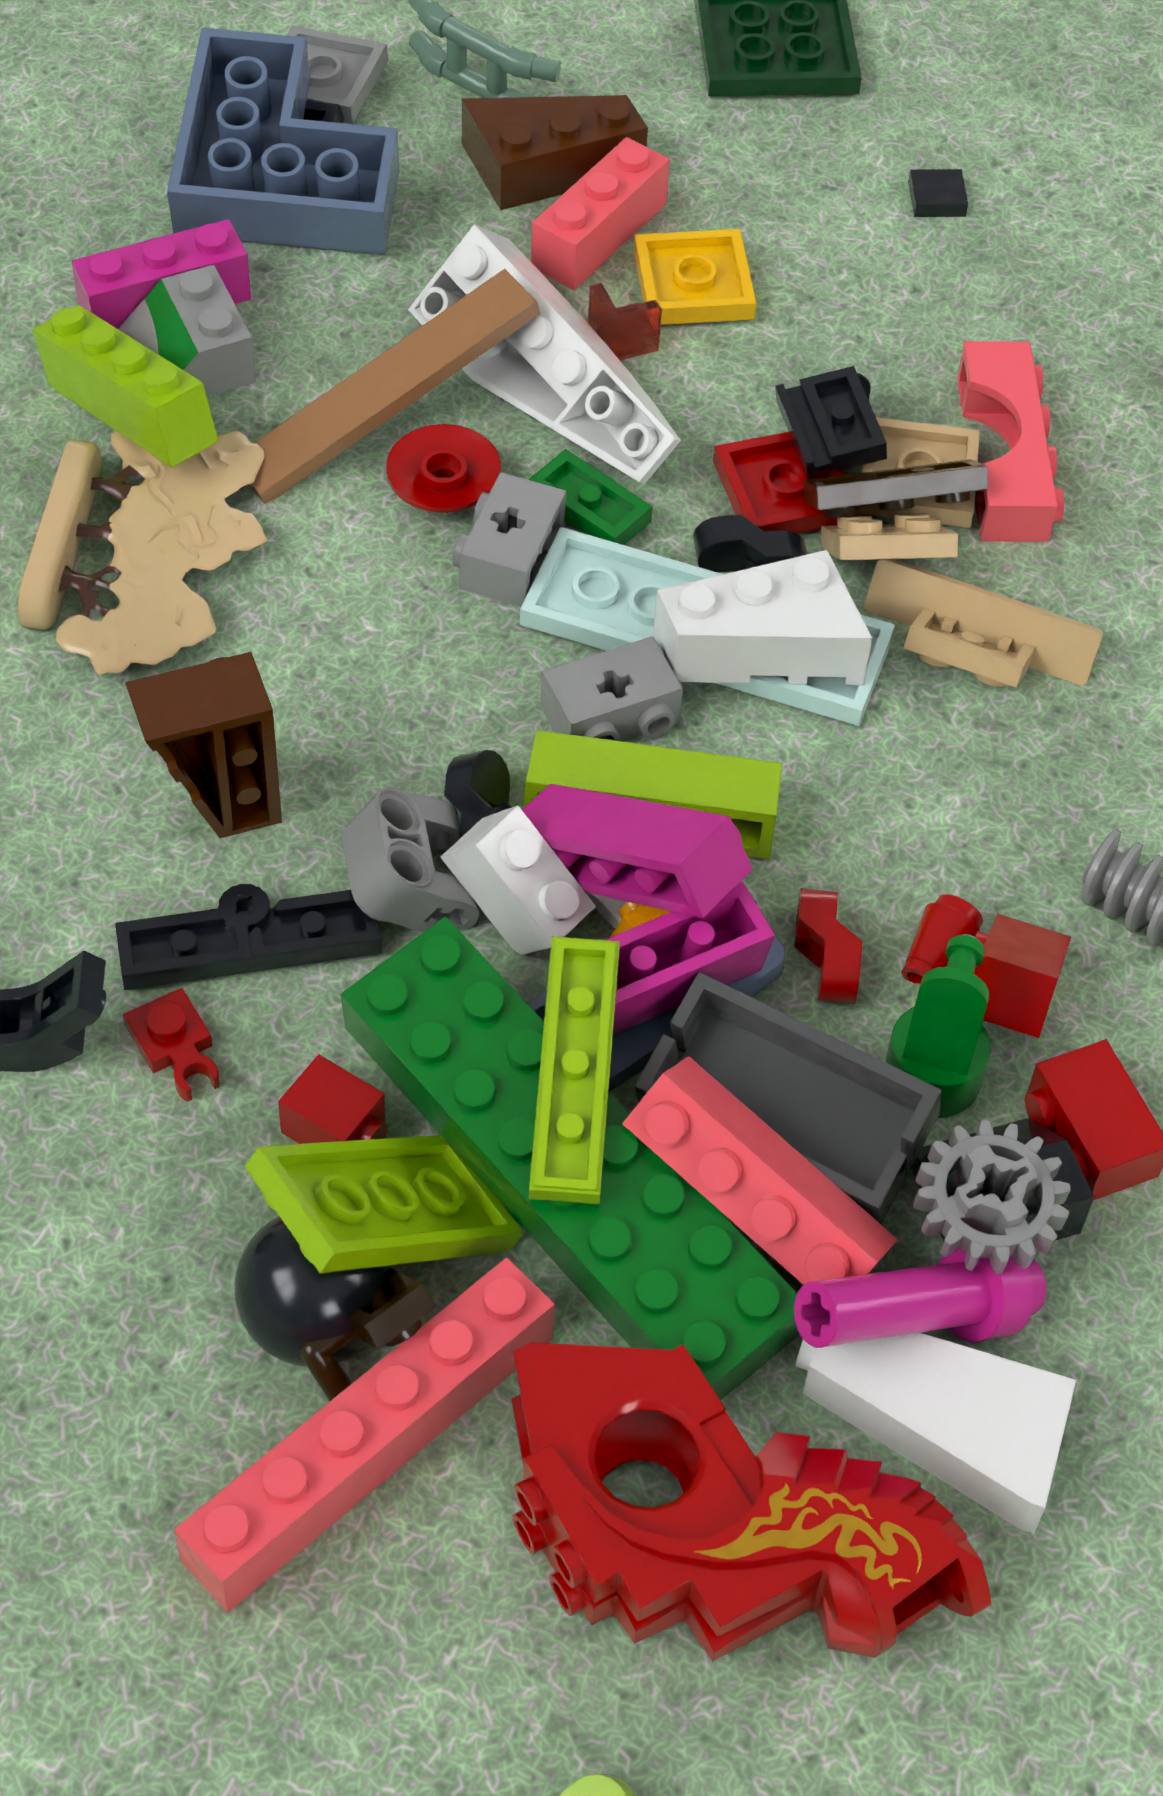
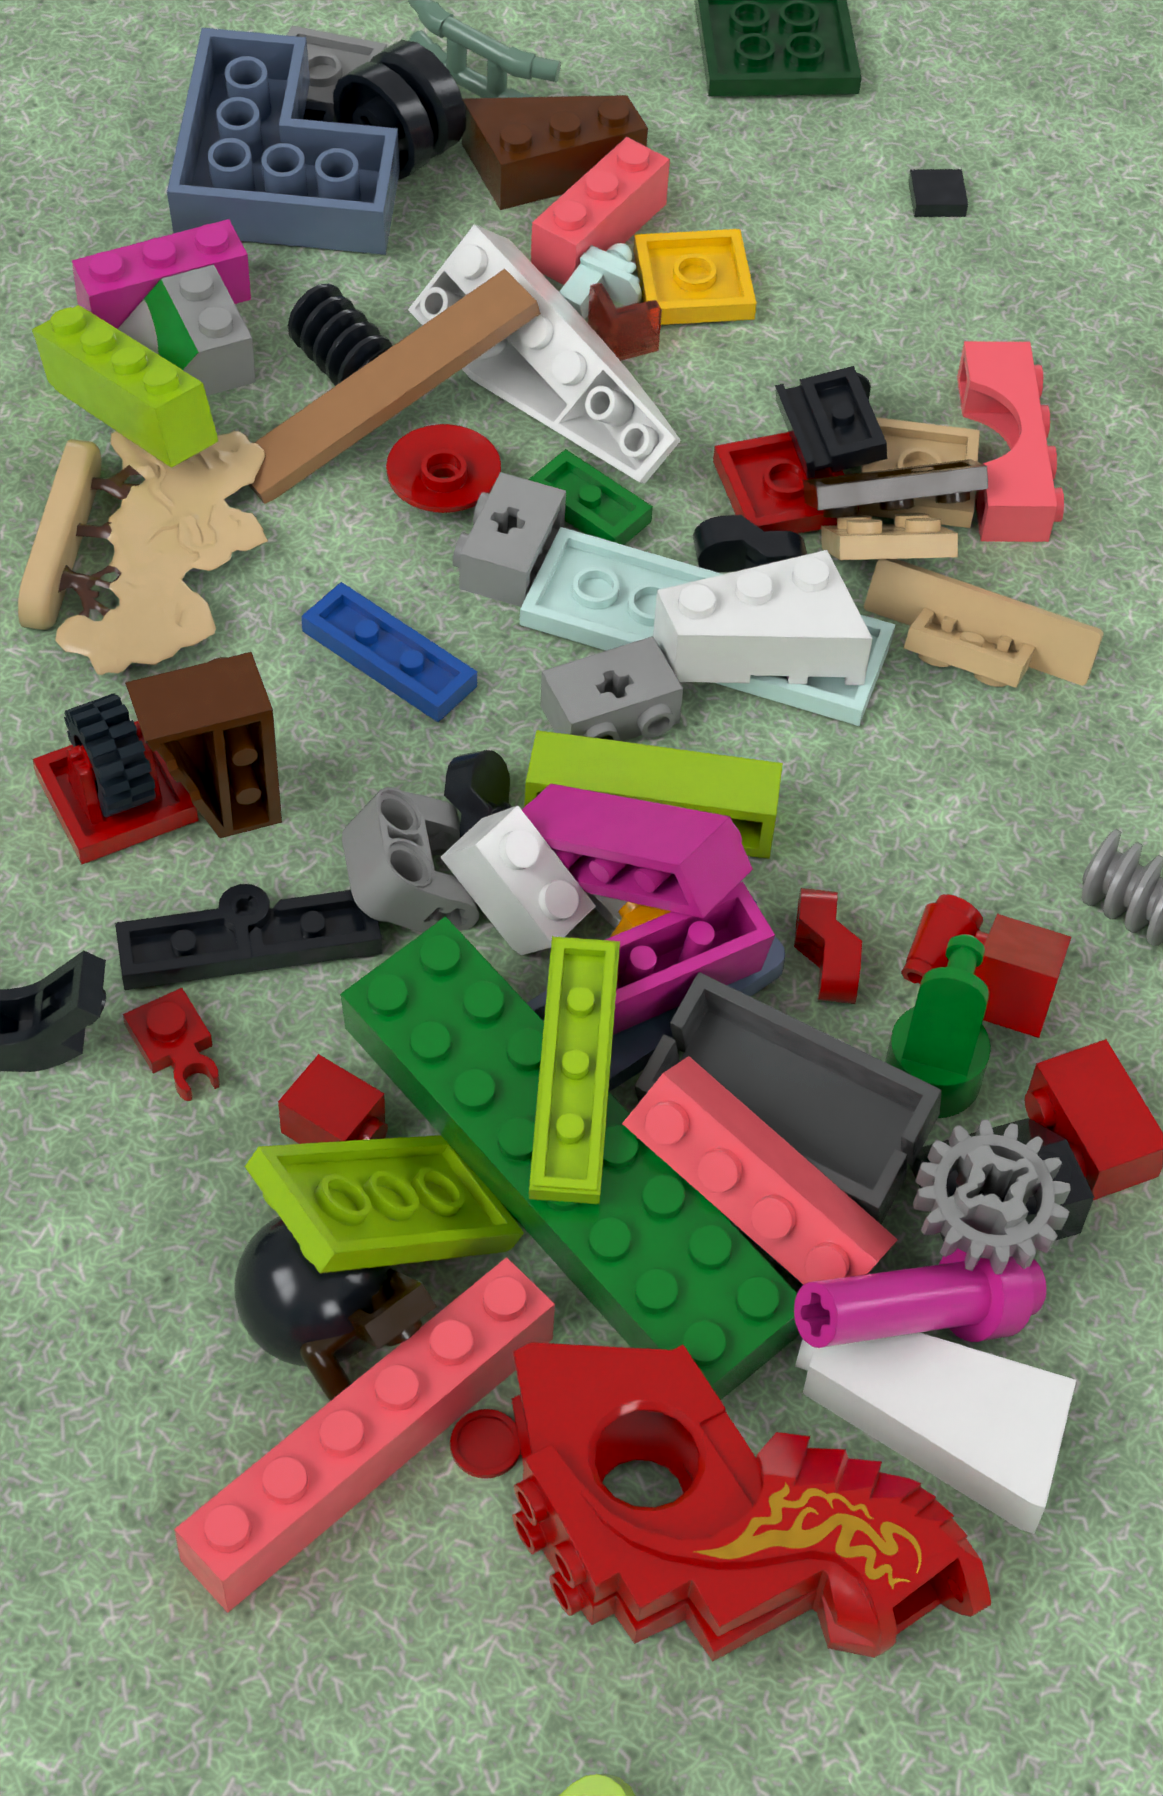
none -> plate [33,693,199,865]
none -> black piece [288,283,393,386]
none -> blue plate [301,582,477,722]
none -> black wheel [333,40,466,181]
none -> red piece [450,1409,521,1479]
none -> light aqua piece [559,243,643,319]

